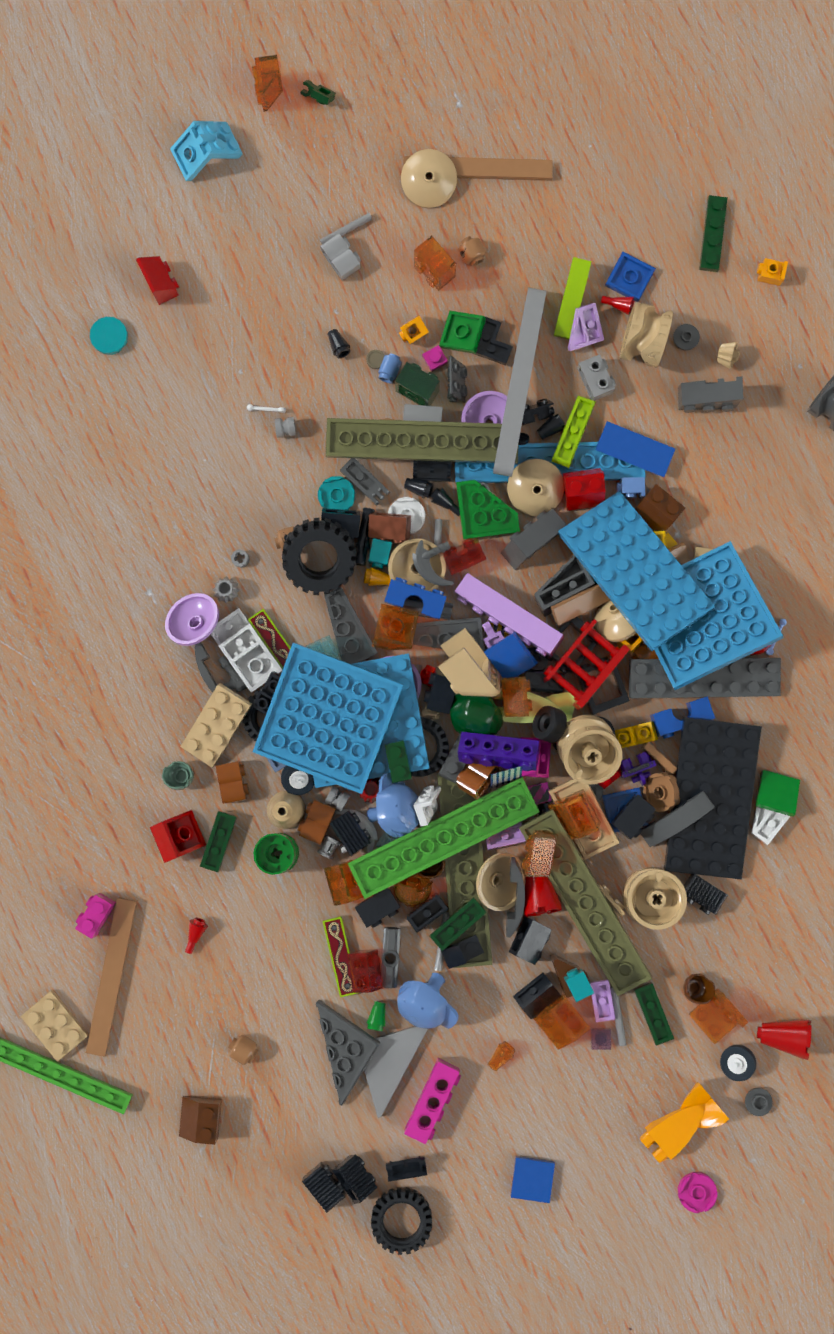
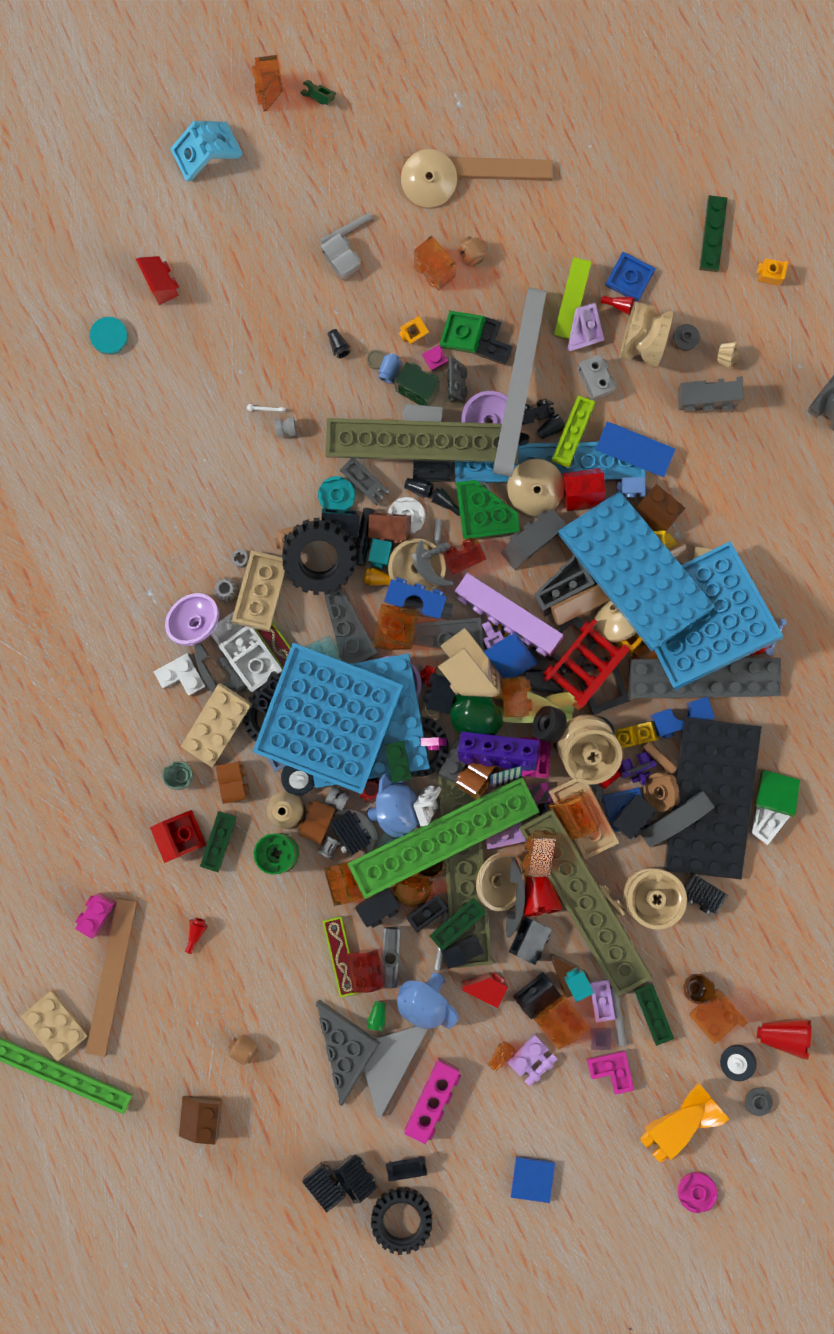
none -> white plate [154,653,206,696]
none -> tan plate [232,550,286,632]
none -> plate [421,738,447,750]
none -> red slope [461,972,508,1009]
none -> lavender plate [507,1034,558,1086]
none -> dark pink plate [586,1050,634,1095]

